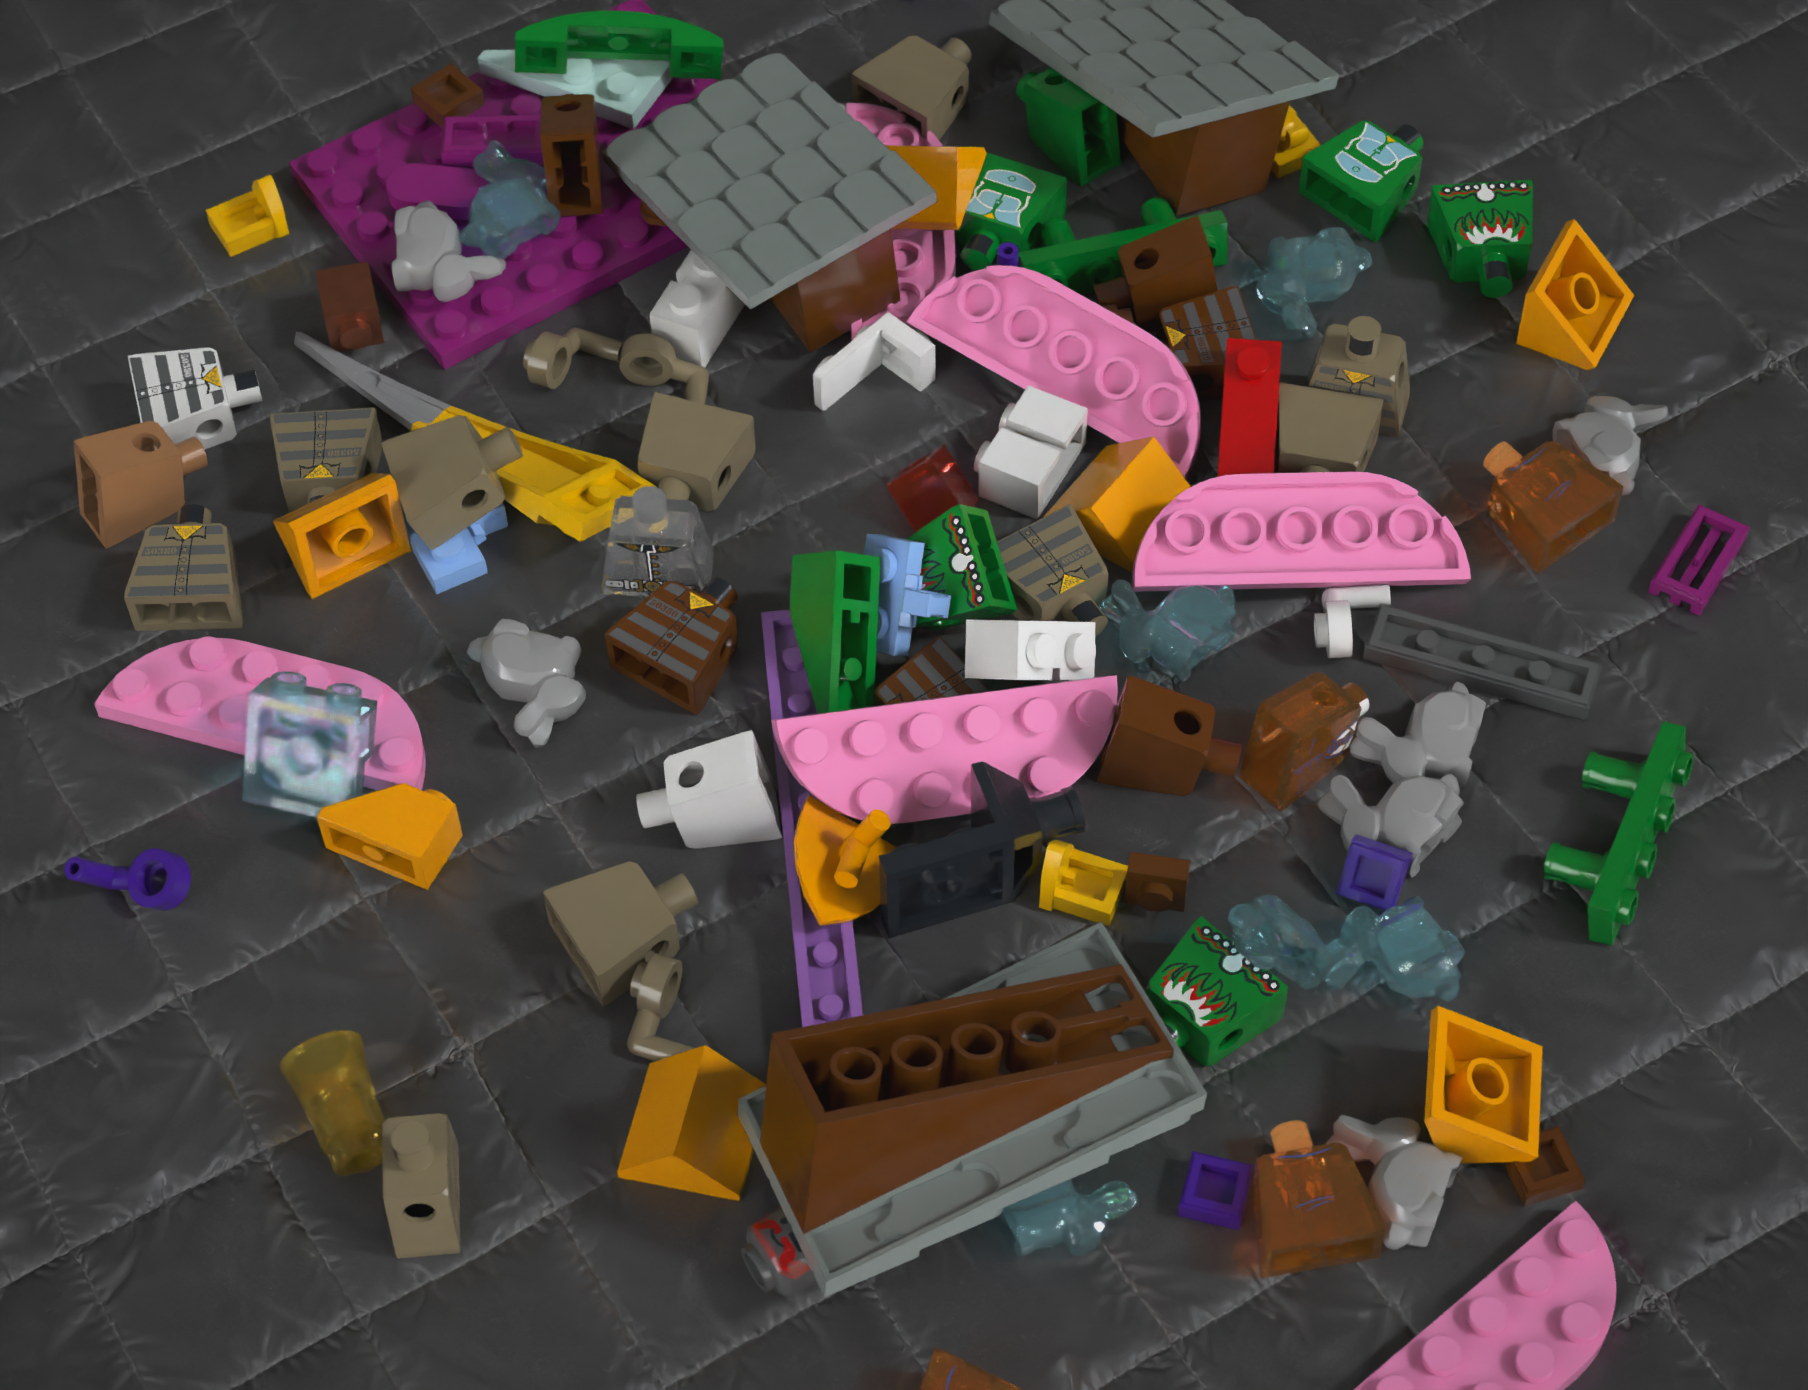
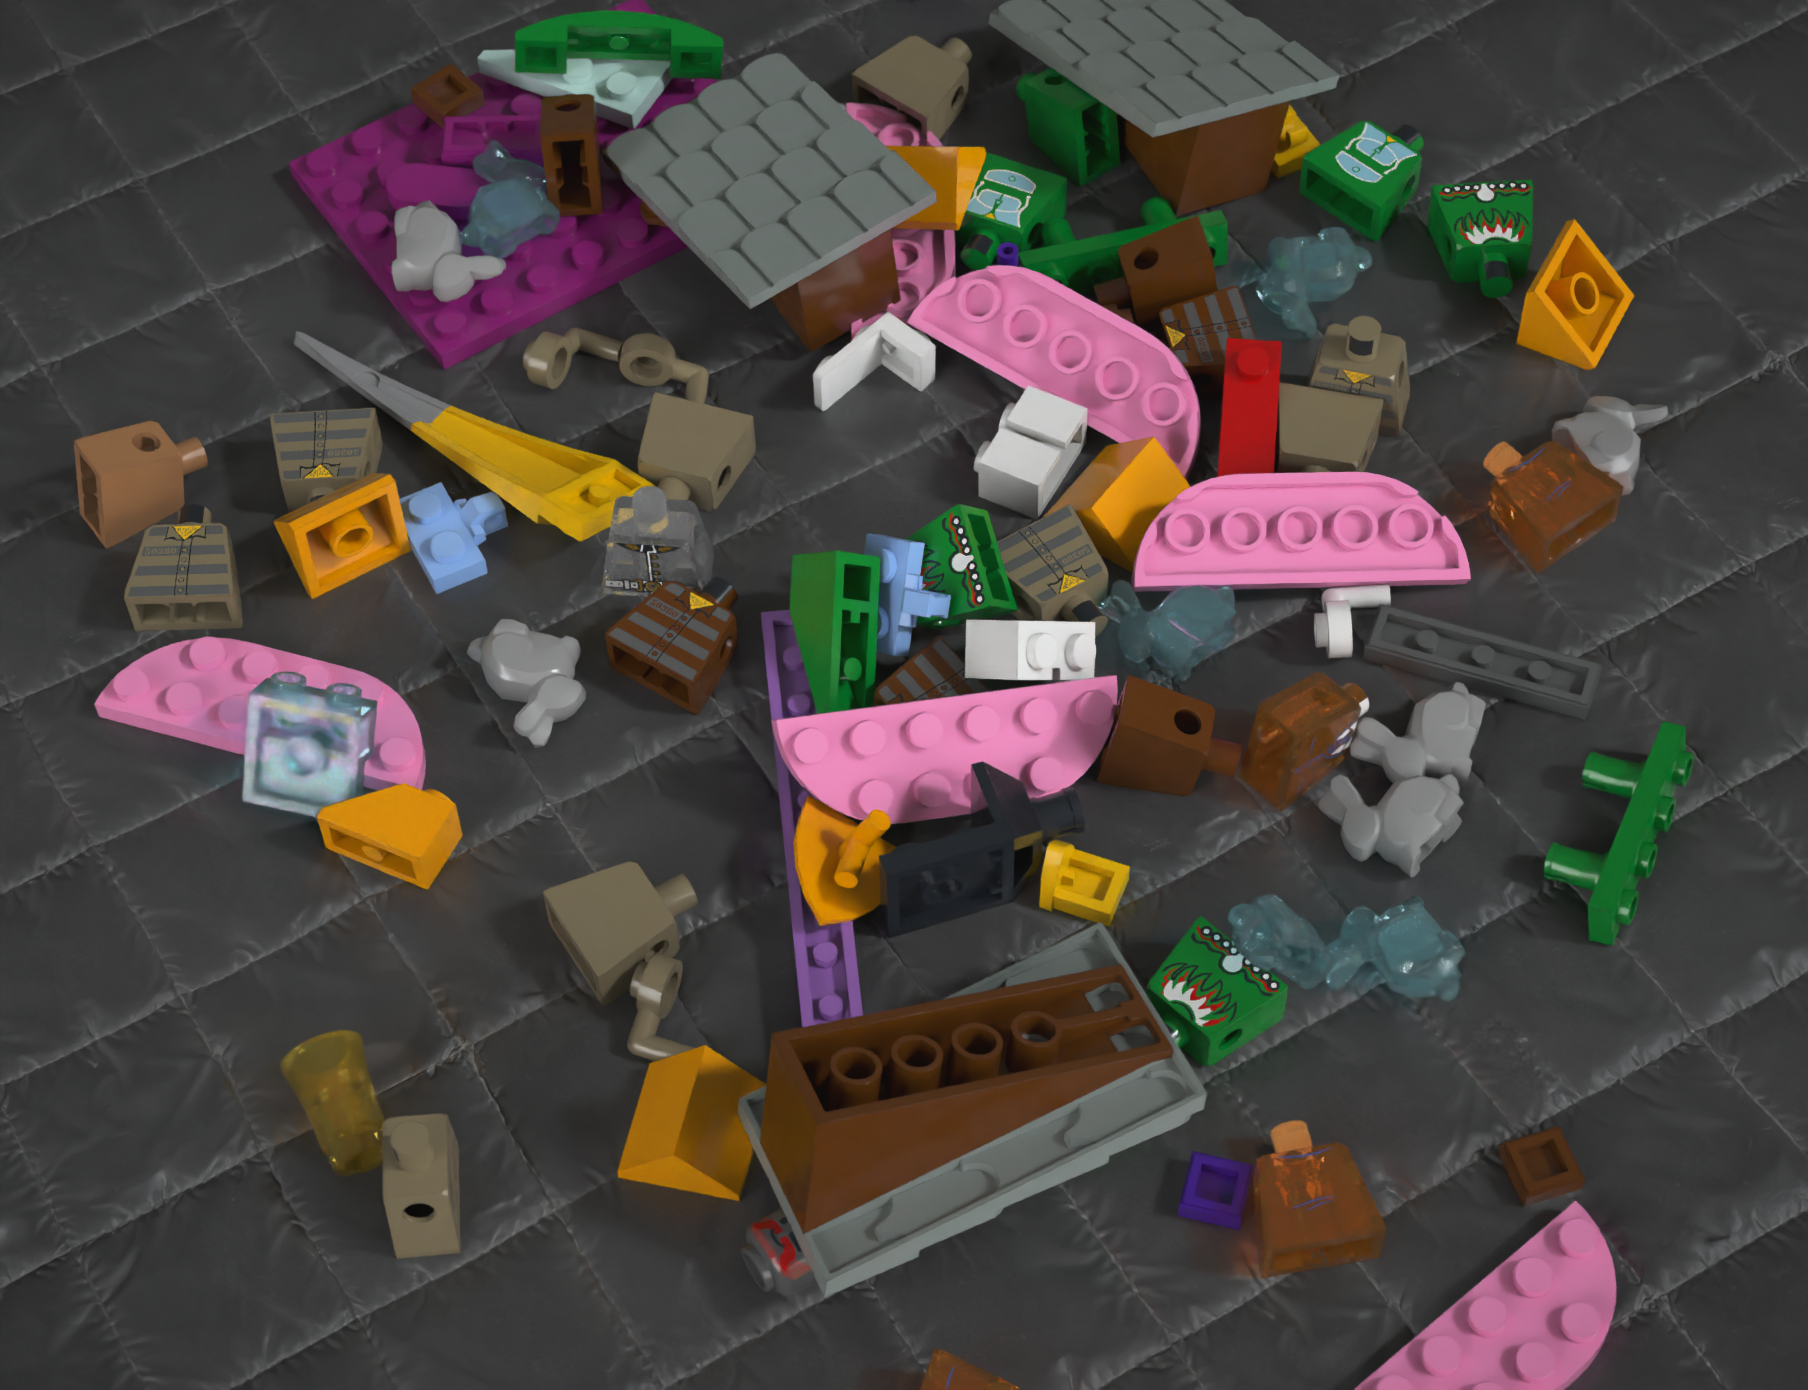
dark purple plate [64,848,191,911] -> none
white torso [128,347,263,450] -> none
yellow tile [206,174,290,257] -> none
copper brick [315,261,385,352] -> none
dark tan torso [381,415,523,550] -> none
white torso [636,730,783,849] -> none
white piece [649,250,745,367] -> none
clear red panel [885,444,978,532] -> none
clear light blue animal [1002,1179,1138,1258] -> none
reddish brown plate [1125,852,1190,912] -> none
light grey animal [1326,1115,1462,1250] -> none
dark purple tile [1335,834,1413,913] -> none
light orange slope [1424,1006,1543,1163] -> none
magenta tile [1648,504,1750,616] -> none

